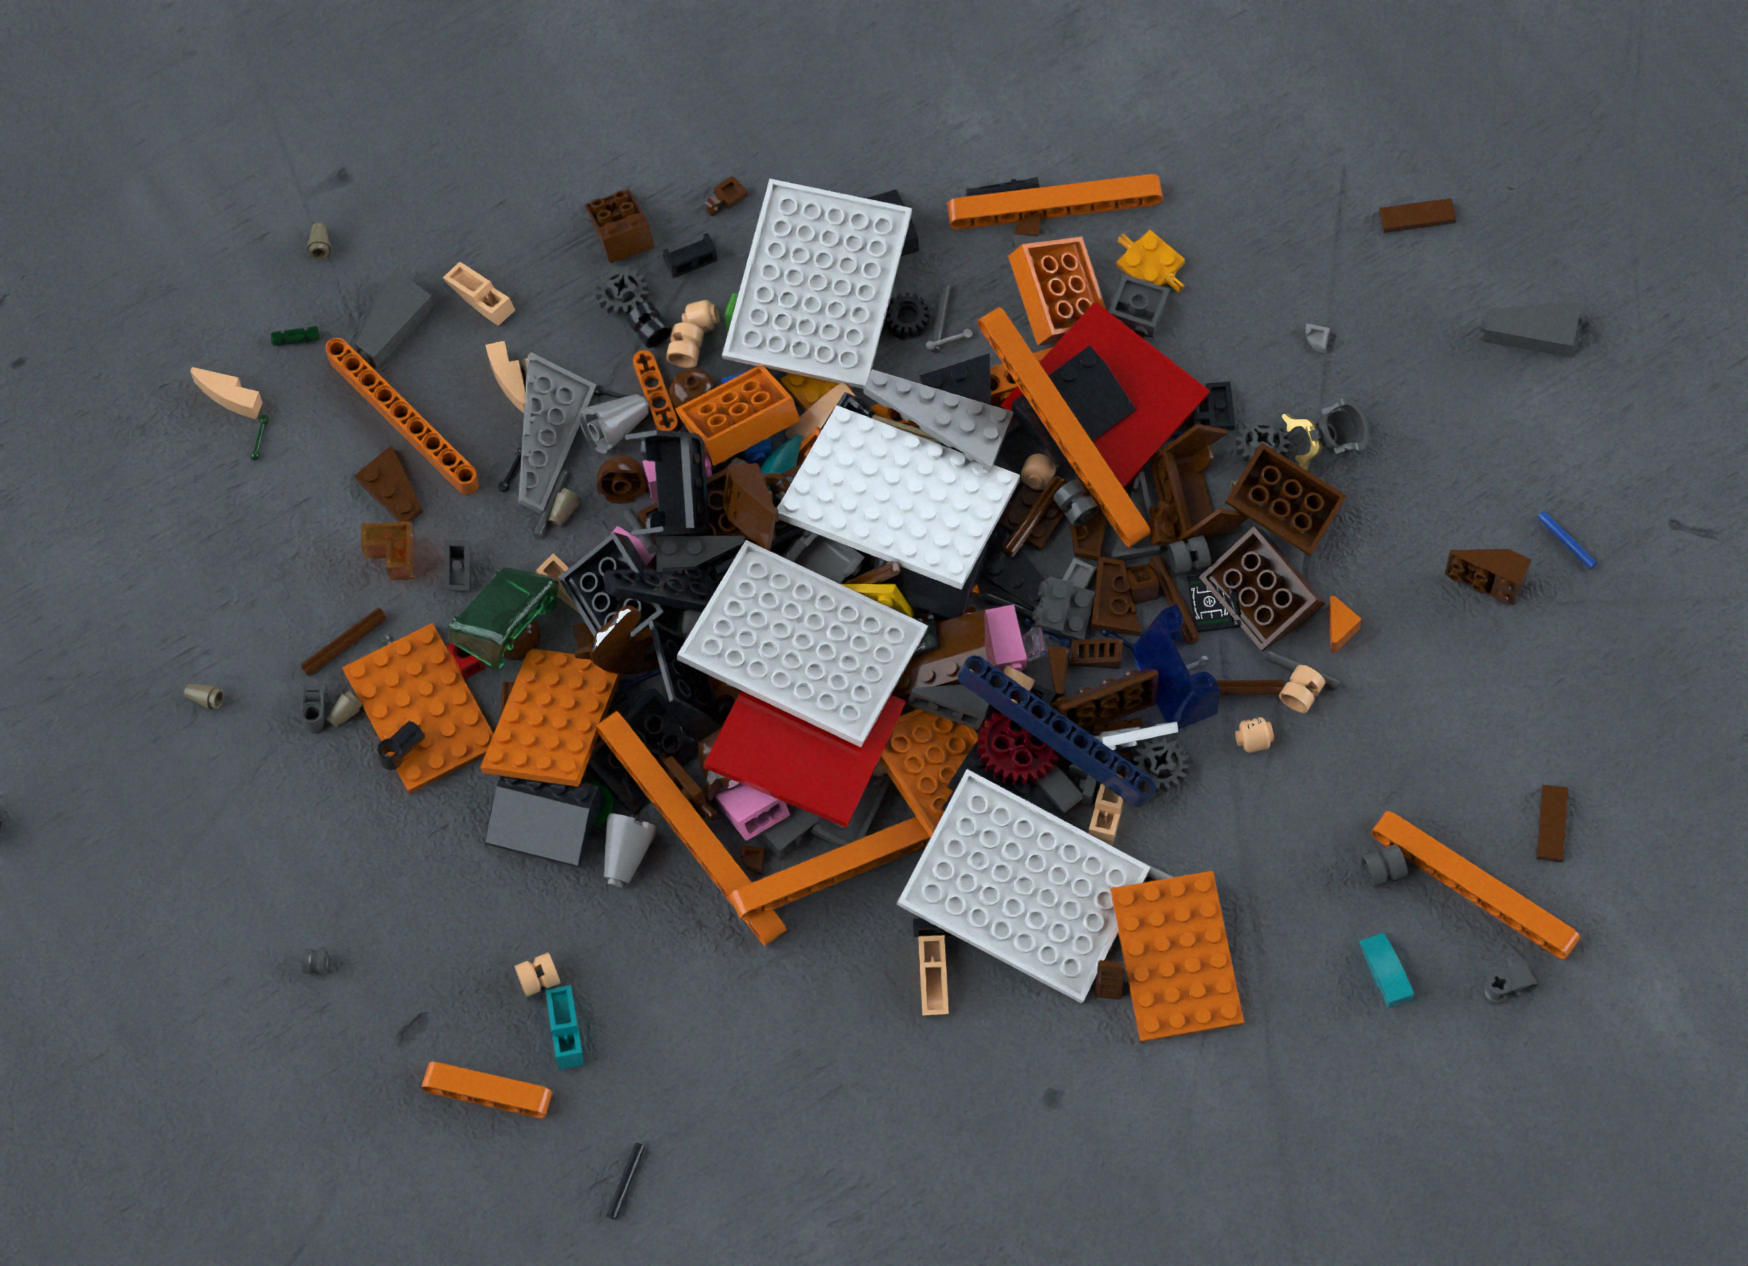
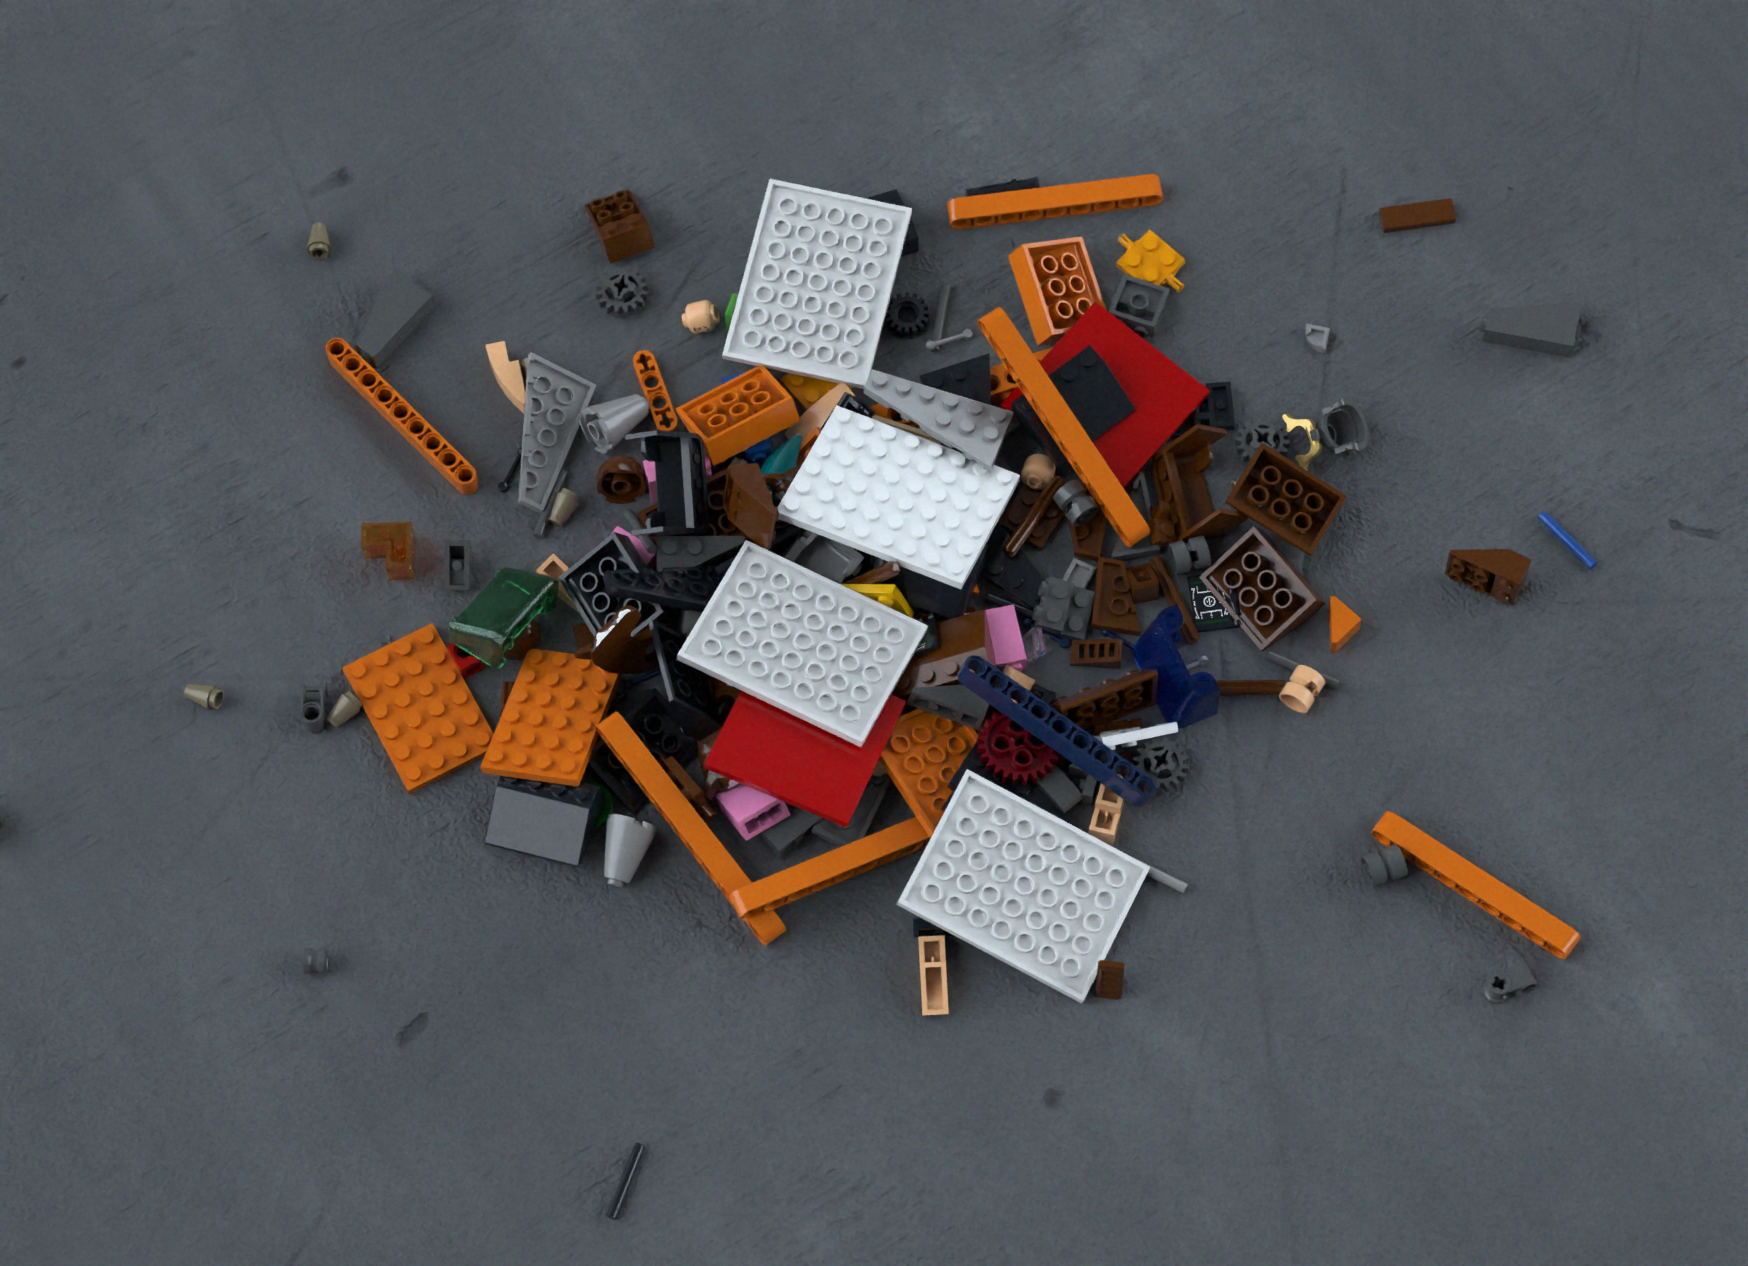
light nougat slope [190,367,263,419] -> none
dark green hinge [250,414,269,461] -> none
dark green axle [271,326,319,346] -> none
reddish brown axle [301,608,387,676] -> none
reddish brown wing [354,445,423,528] -> none
black piece [377,720,425,770] -> none
orange beam [421,1062,552,1118] -> none
light nougat slope [443,262,515,326] -> none
light nougat wheel [514,952,561,997] -> none
teal slope [545,985,584,1070] -> none
black hinge [594,385,628,398] -> none
black wheel [627,302,672,348] -> none
black hinge [662,233,718,278] -> none
light nougat wheel [666,323,704,368] -> none
reddish brown cylinder [669,368,717,413] -> none
reddish brown plate [705,175,748,216] -> none
reddish brown tile [740,845,766,875] -> none
reddish brown tile [1014,213,1041,236] -> none
reddish brown slope [1048,646,1069,699] -> none
orange plate [1110,871,1244,1043] -> none
light nougat head [1235,717,1274,753] -> none
teal slope [1359,933,1414,1009] -> none
reddish brown tile [1536,785,1568,862] -> none

